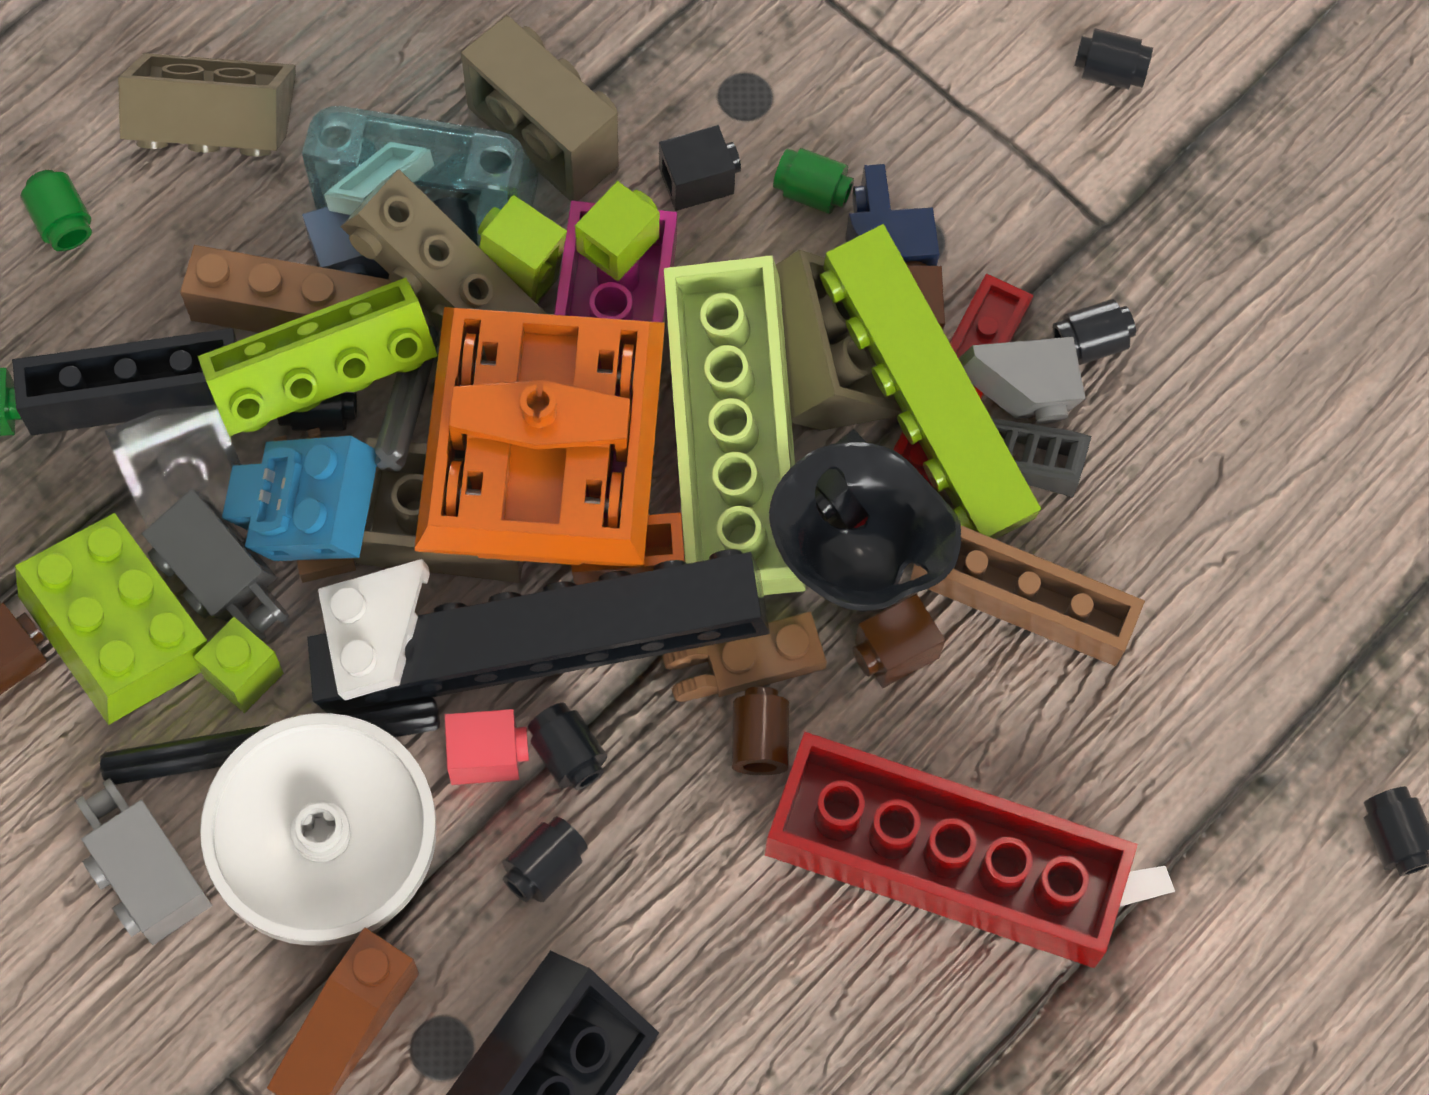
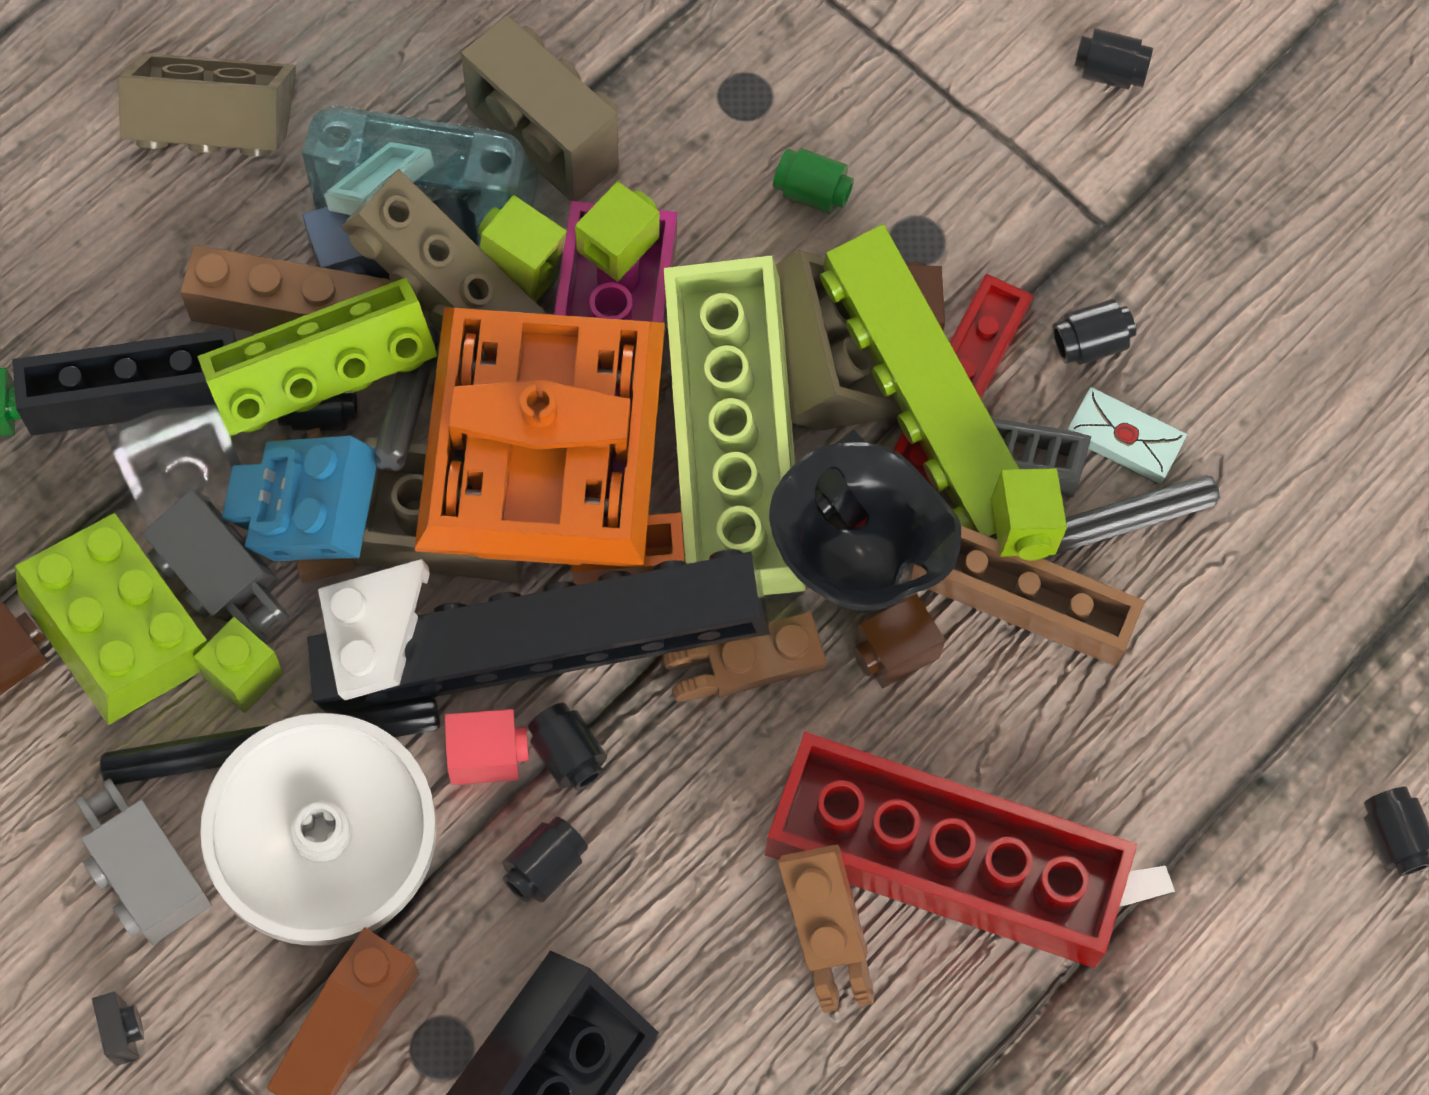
green brick [20,170,92,251] -> none
black brick [659,125,741,211] -> none
reddish brown brick [732,686,790,775] -> none
dark blue brick [845,164,939,266] -> none
light grey slope [959,337,1086,424] -> none
none -> black plate [92,991,144,1066]
none -> medium nougat hinge [778,844,874,1013]
none -> lime brick [991,468,1067,561]
none -> dark grey axle [1047,475,1220,557]
none -> light aqua tile [1067,387,1188,485]

